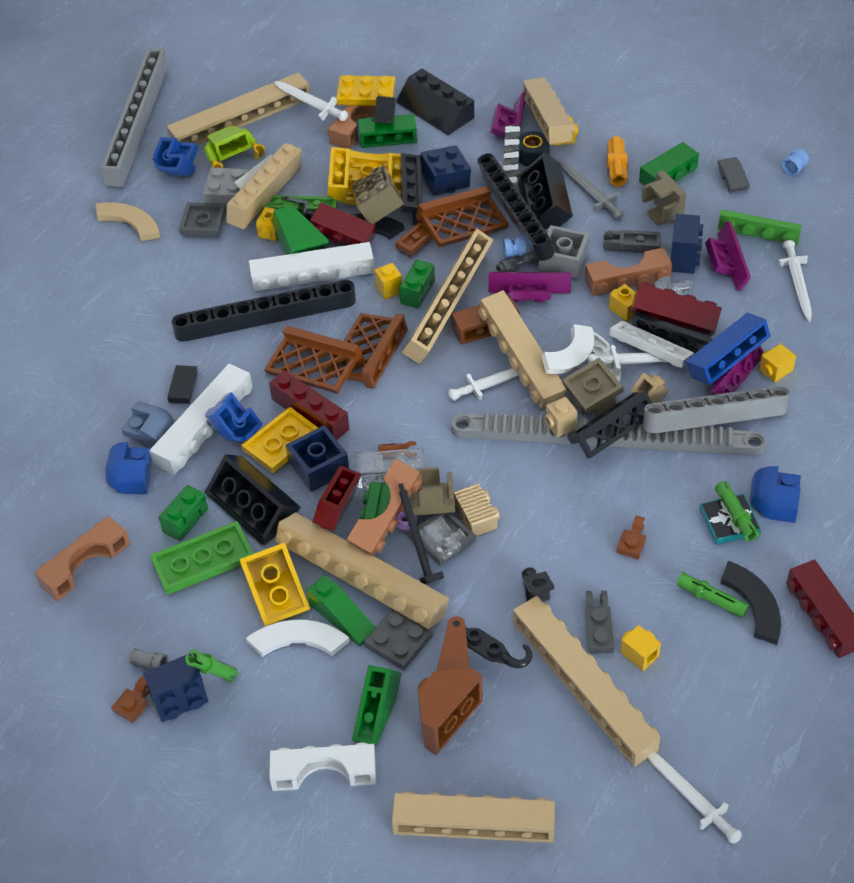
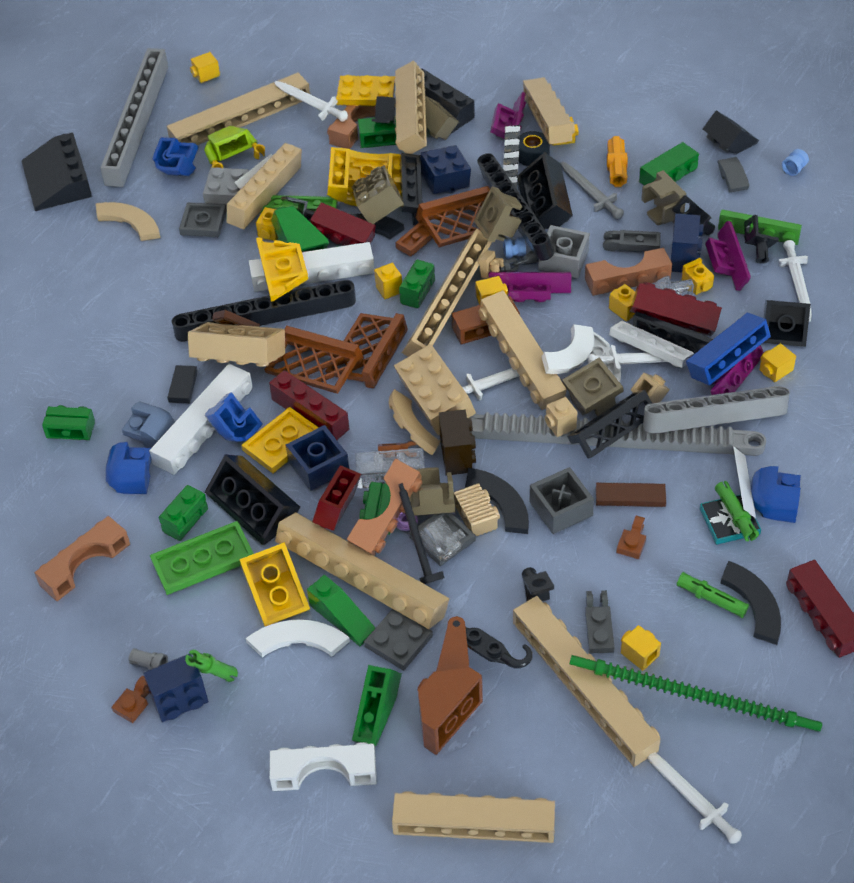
none -> black slope [21,132,92,211]
none -> green brick [42,405,95,440]
none -> tan brick [188,322,285,367]
none -> yellow brick [190,52,220,83]
none -> reddish brown tile [212,310,260,327]
none -> yellow wing [256,237,308,302]
none -> tan tile [388,389,440,455]
none -> tan brick [393,344,476,436]
none -> tan brick [394,60,427,154]
none -> dark tan brick [425,96,459,140]
none -> dark brown brick [439,409,476,476]
none -> black tile [465,468,529,534]
none -> dark tan panel [474,186,522,242]
none -> yellow brick [475,276,508,305]
none -> tan tile [479,250,504,278]
none -> dark grey brick [529,467,594,534]
none -> green hose [569,655,822,732]
none -> reddish brown tile [596,482,666,507]
none -> black bracket [672,195,715,235]
none -> yellow brick [681,258,714,295]
none -> black slope [702,110,759,154]
none -> white sticker [733,446,756,518]
none -> black bracket [744,215,779,263]
none -> black slope [763,300,811,347]

